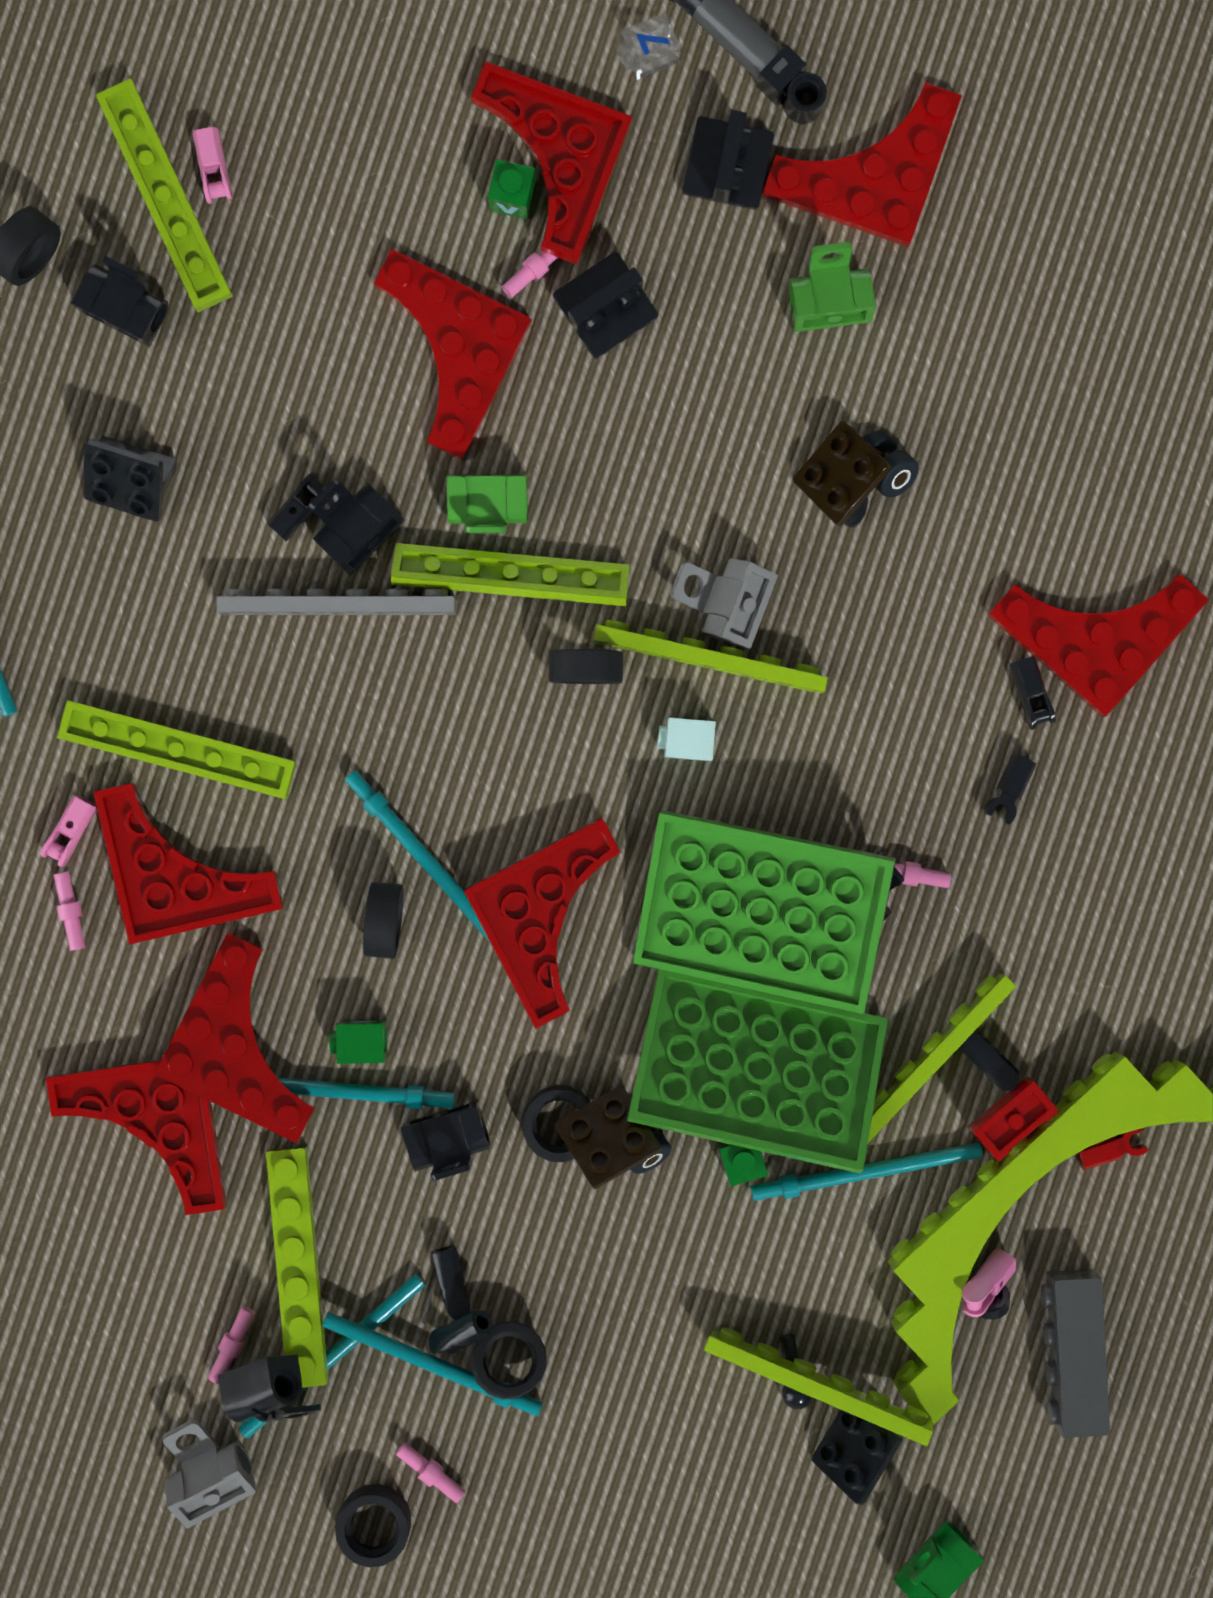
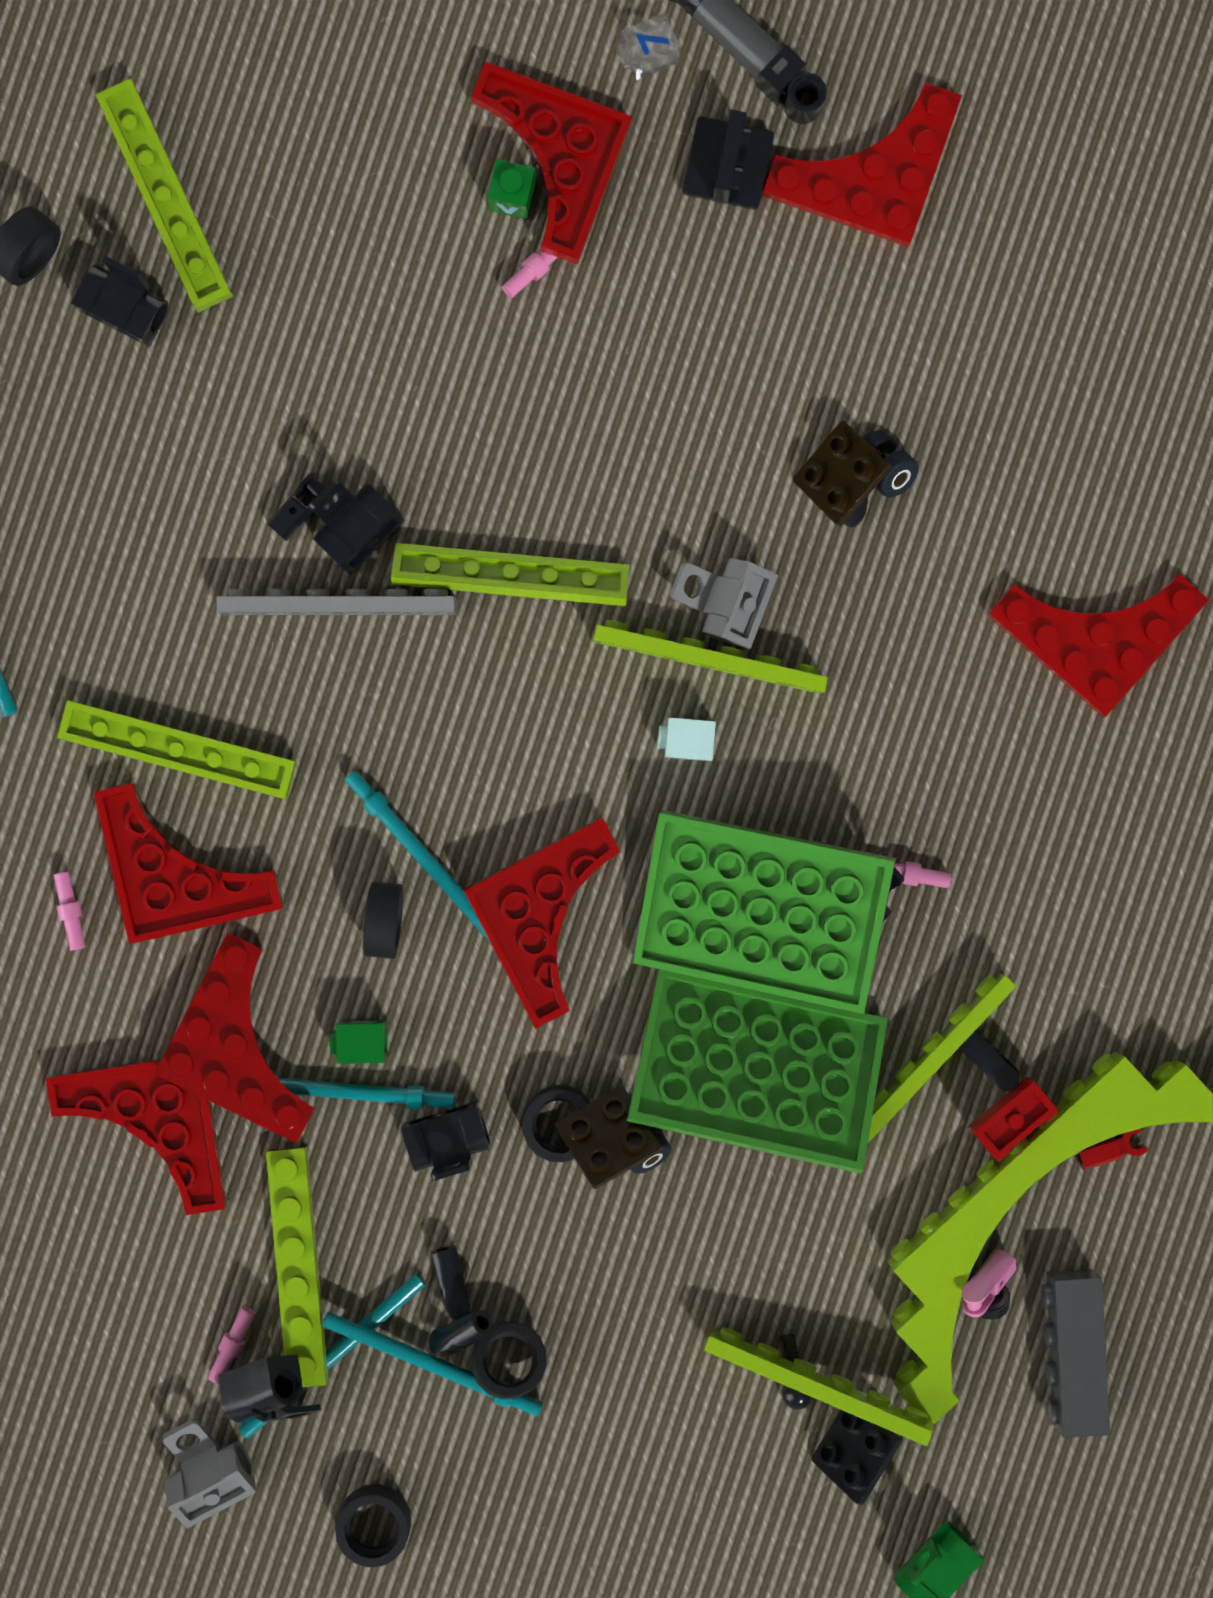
bright pink bar [40,794,97,868] -> none
black bracket [84,435,177,522] -> none
bright pink bar [193,127,233,204] -> none
red plate [374,249,532,461] -> none
bright pink bar [395,1442,466,1503] -> none
bright green piece [447,474,528,533] -> none
black tyre [549,649,623,684] -> none
black bracket [553,252,658,359] -> none
green brick [717,1141,768,1187] -> none
teal bar [750,1142,983,1201] -> none
bright green piece [789,242,876,332] -> none
black bar [984,753,1037,824] -> none
black bar [1009,656,1056,730] -> none

